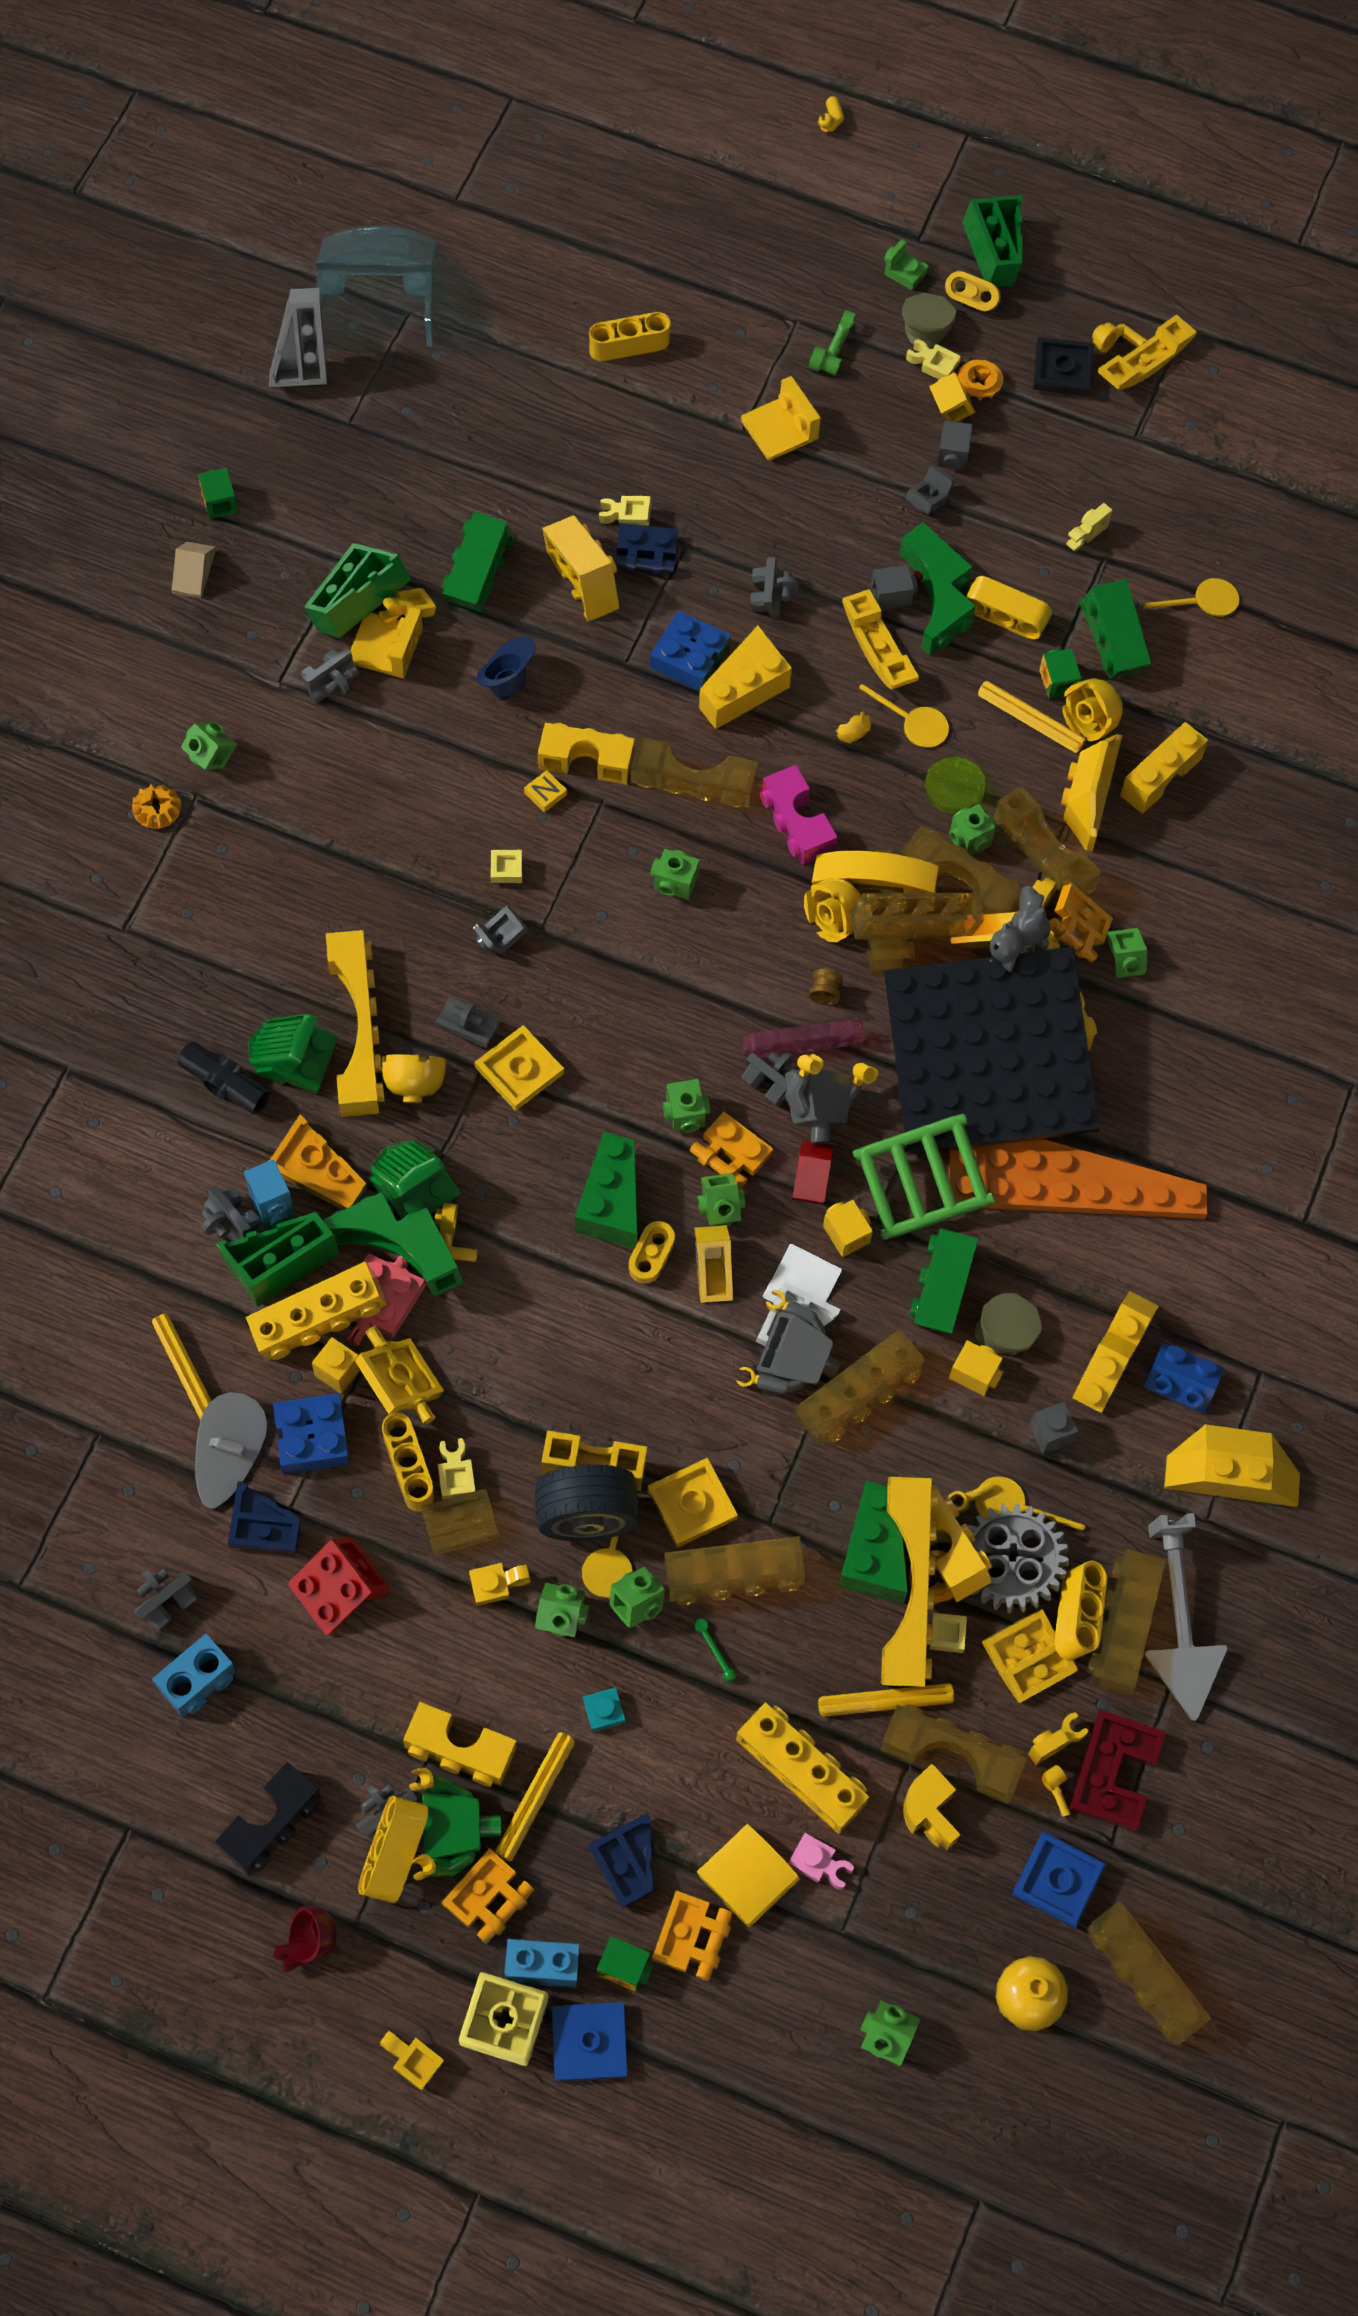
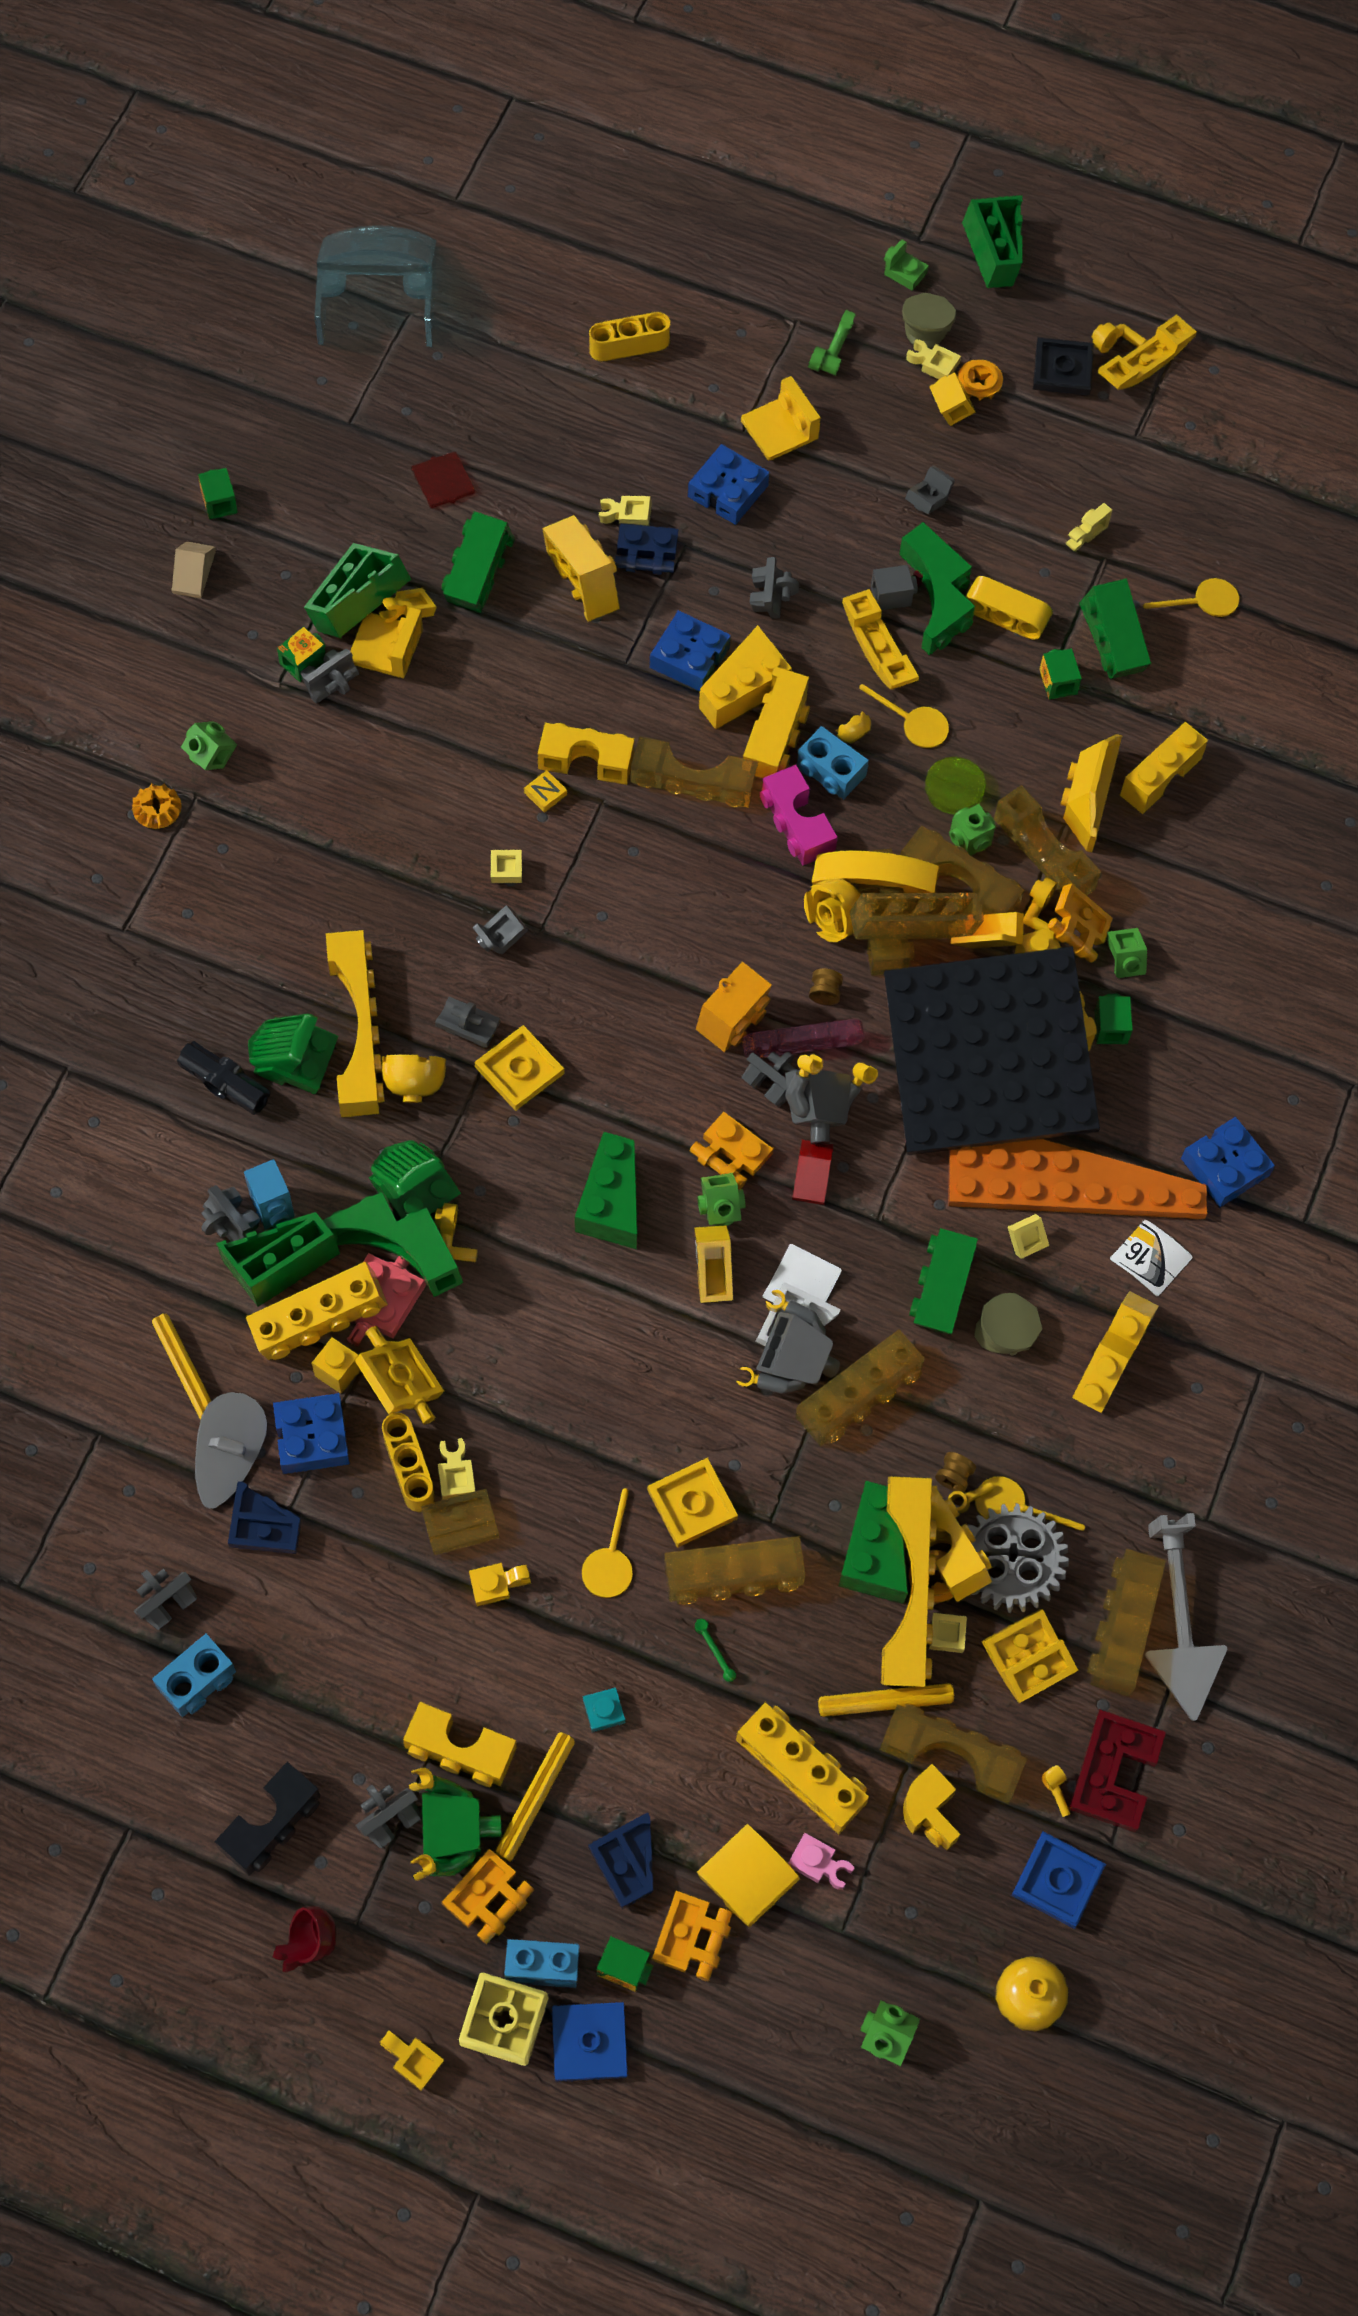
light grey wedge [269,288,327,387] -> none
light orange wing [269,1114,367,1210] -> none
red bracket [288,1537,391,1635] -> none
yellow beam [358,1796,428,1903] -> none
dark blue piece [476,637,536,701] -> none
black wheel [535,1464,639,1541] -> none
bright green brick [535,1583,589,1637] -> none
yellow arch [541,1430,647,1491] -> none
bright green brick [609,1567,665,1629] -> none
yellow plate [628,1221,675,1284] -> none
bright green brick [650,848,700,900] -> none
bright green brick [663,1079,710,1132] -> none
yellow arm [818,96,844,132] -> none
yellow brick [823,1200,873,1258] -> none
bright green bar [853,1113,995,1240] -> none
dark grey brick [937,420,972,470] -> none
yellow plate [945,271,1001,311] -> none
yellow brick [949,1340,1004,1396] -> none
yellow axle [978,681,1085,753] -> none
dark grey animal [990,886,1051,972] -> none
dark grey brick [1029,1402,1078,1455] -> none
yellow plate [1029,1713,1088,1765] -> none
yellow beam [1054,1560,1107,1661] -> none
yellow cylinder [1062,678,1123,741] -> none
clear yellow brick [1086,1901,1212,2046] -> none
blue bracket [1144,1342,1224,1413] -> none
yellow wedge [1164,1424,1300,1507] -> none
none -> brick [277,626,326,682]
none -> clear red piece [411,451,475,509]
none -> blue piece [688,444,769,525]
none -> light orange brick [696,961,772,1053]
none -> yellow wedge [742,666,810,778]
none -> dark azure brick [797,726,869,800]
none -> pearl gold wheel [935,1452,976,1492]
none -> light yellow plate [1008,1214,1049,1259]
none -> green brick [1094,994,1133,1044]
none -> sticker [1110,1220,1192,1296]
none -> blue piece [1181,1117,1275,1208]

